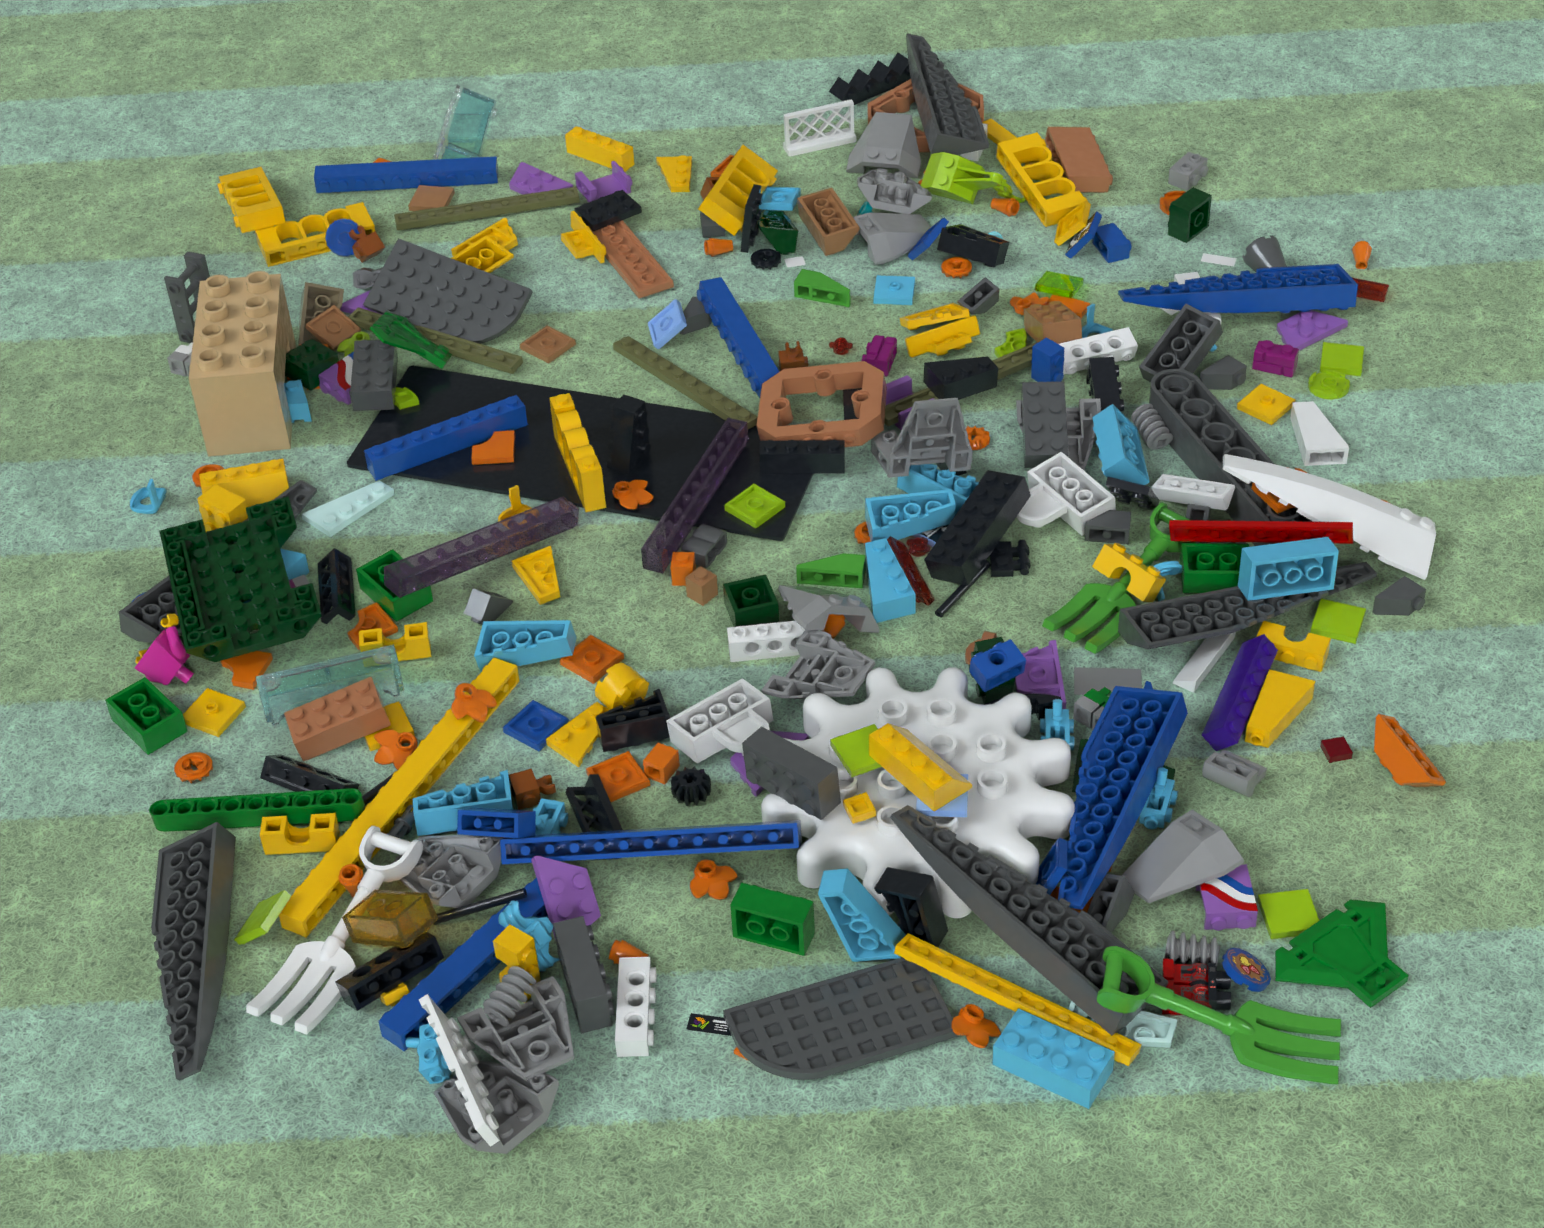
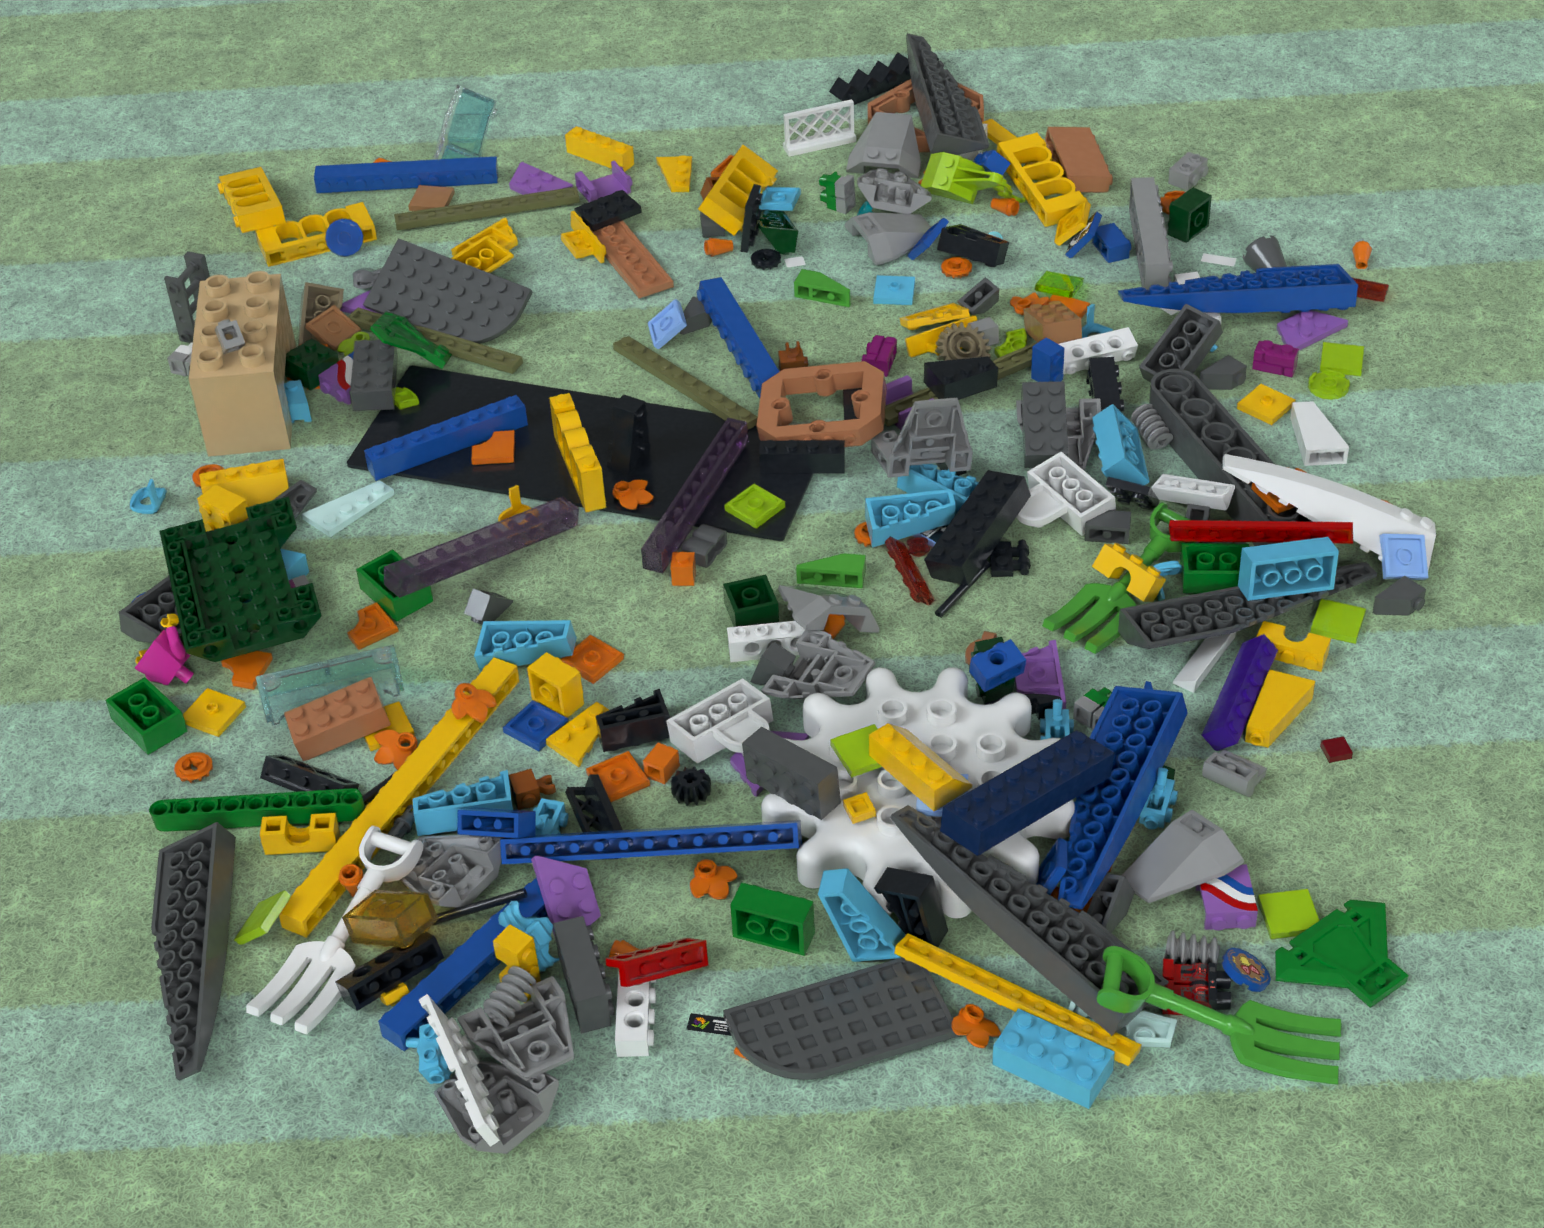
black fence [317,548,356,624] -> none
dark orange brick [349,225,385,263] -> none
yellow arch [359,622,432,666] -> none
yellow wing [512,545,560,605] -> none
medium nougat tile [520,325,576,364] -> none
yellow brick [595,662,649,710] -> none
medium nougat brick [685,566,718,606] -> none
medium nougat slope [797,187,859,256] -> none
clear red plate [829,337,853,355] -> none
medium azure wedge [865,538,916,623] -> none
orange gear [966,425,990,450] -> none
light grey sticker [1074,667,1142,695] -> none
orange wedge [1374,714,1446,787] -> none
none -> light grey brick [215,319,245,354]
none -> yellow brick [527,652,584,718]
none -> red fence [605,938,709,987]
none -> dark grey slope [750,641,796,684]
none -> hips [819,171,856,214]
none -> dark tan gear [935,322,991,361]
none -> dark blue brick [940,730,1115,856]
none -> light grey brick [968,317,999,346]
none -> blue brick [974,150,1011,175]
none -> light grey brick [1129,177,1173,290]
none -> light blue tile [1379,533,1428,580]

